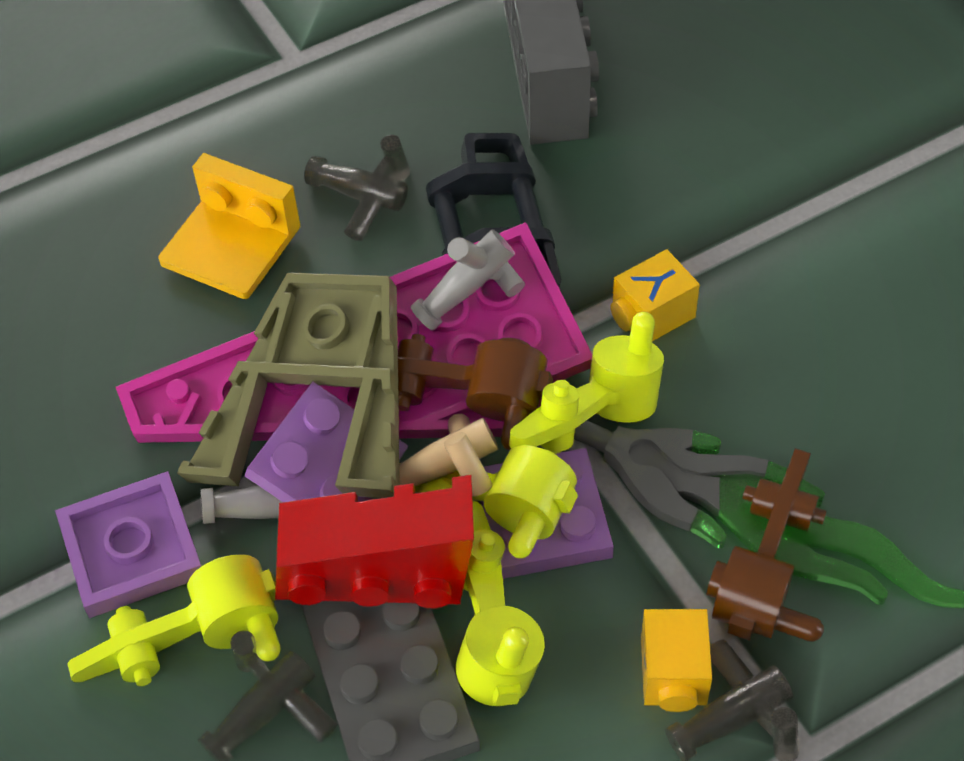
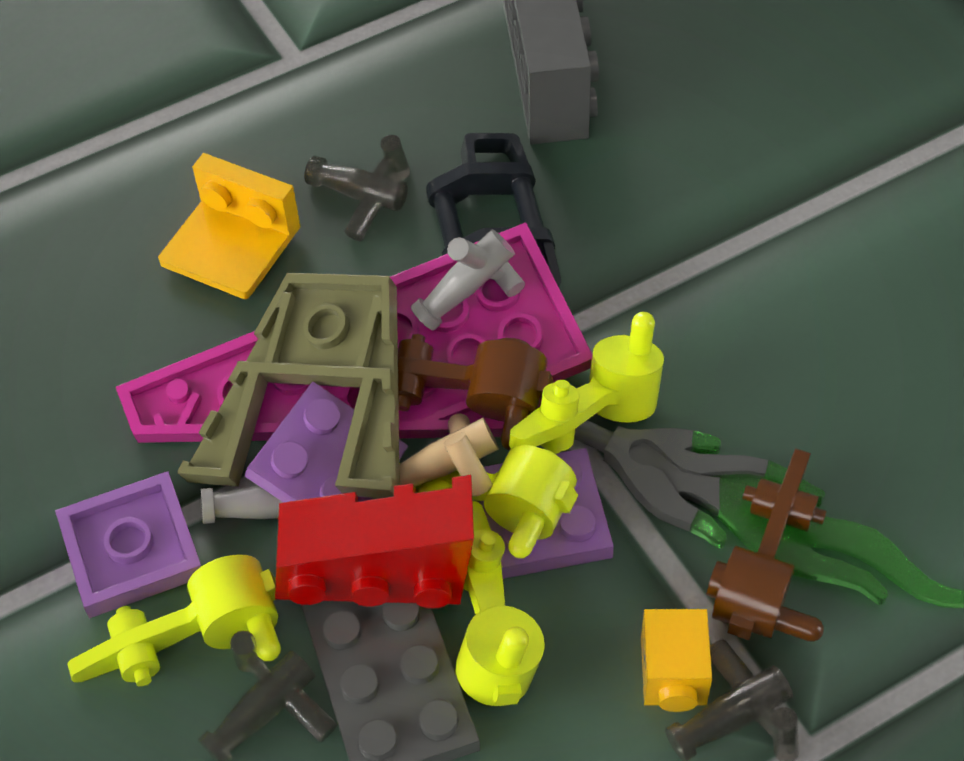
yellow brick [610,249,700,341] -> none

